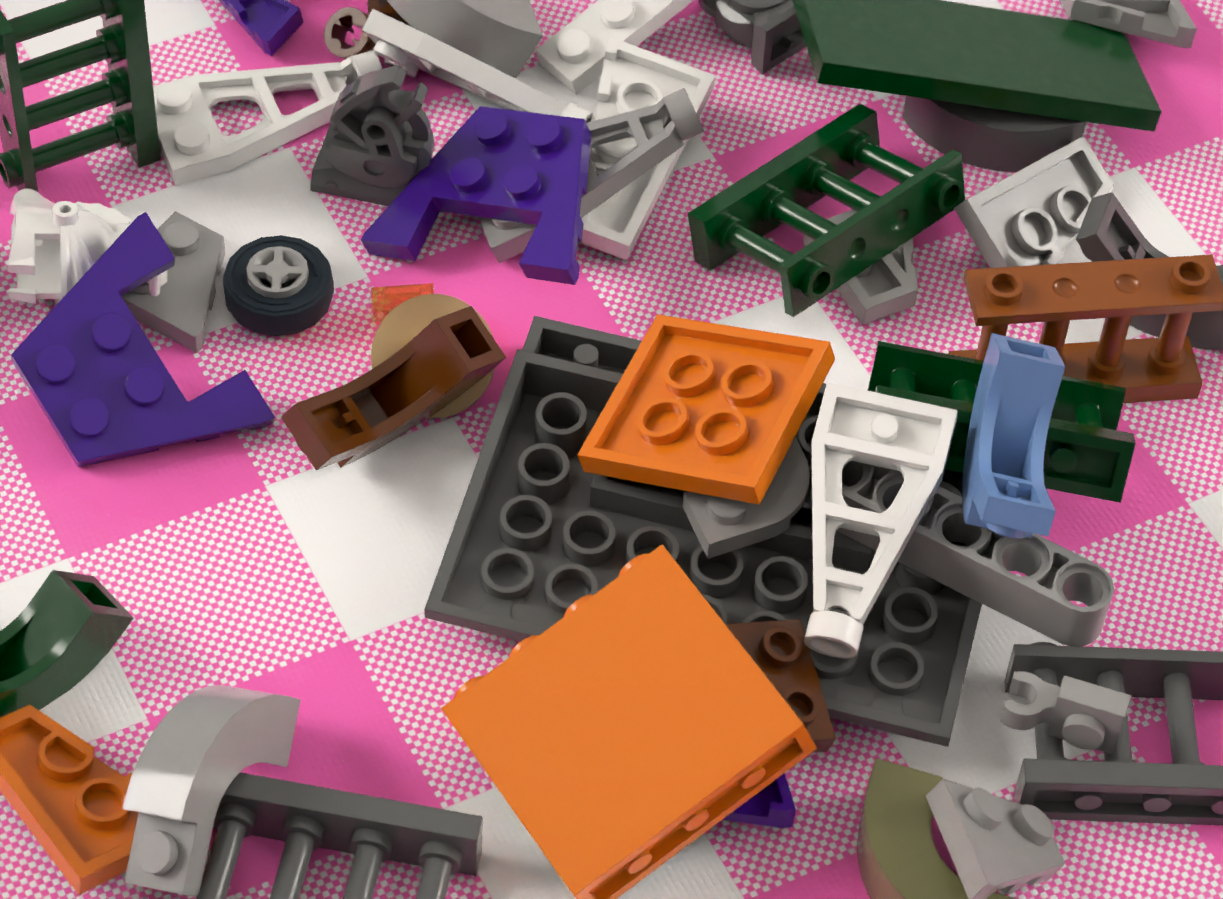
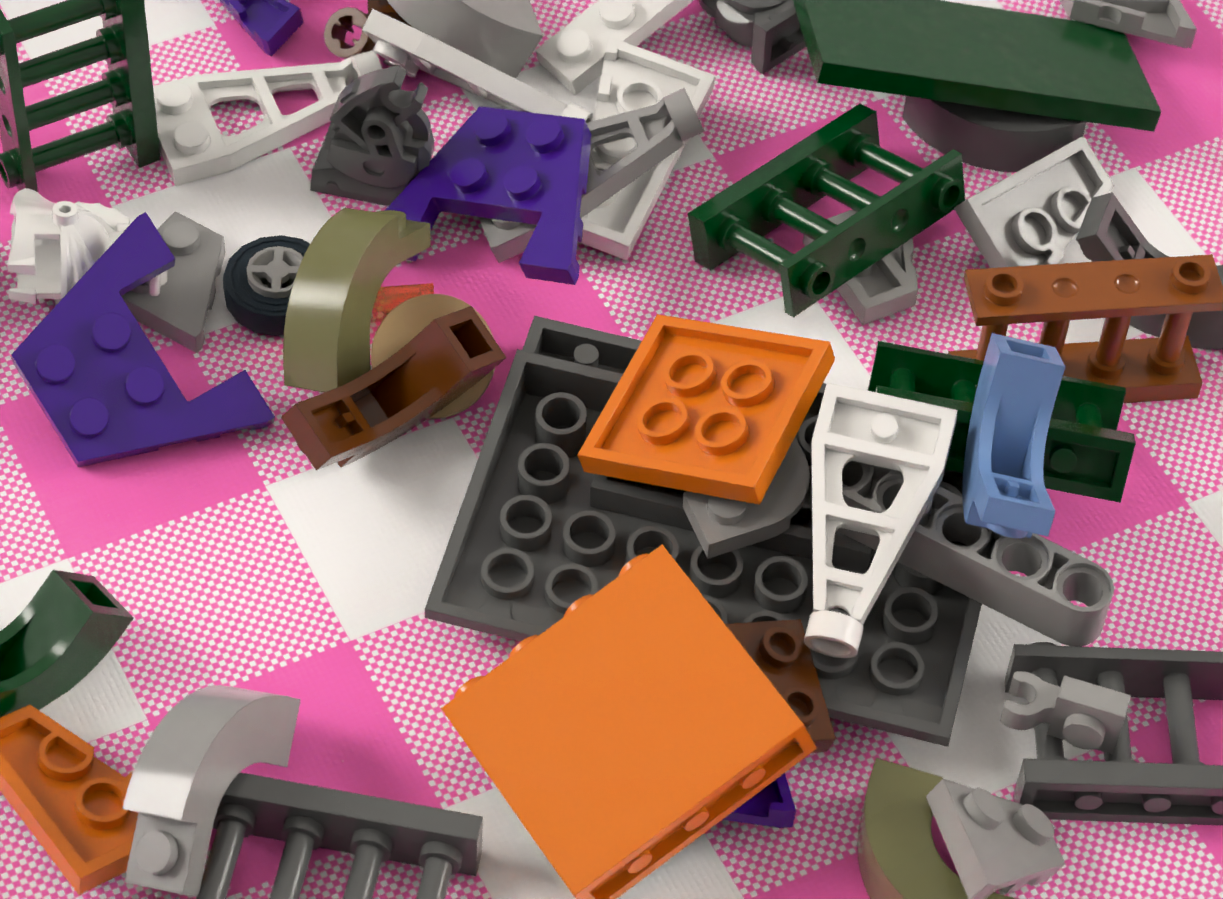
none -> olive arch [283,208,431,393]

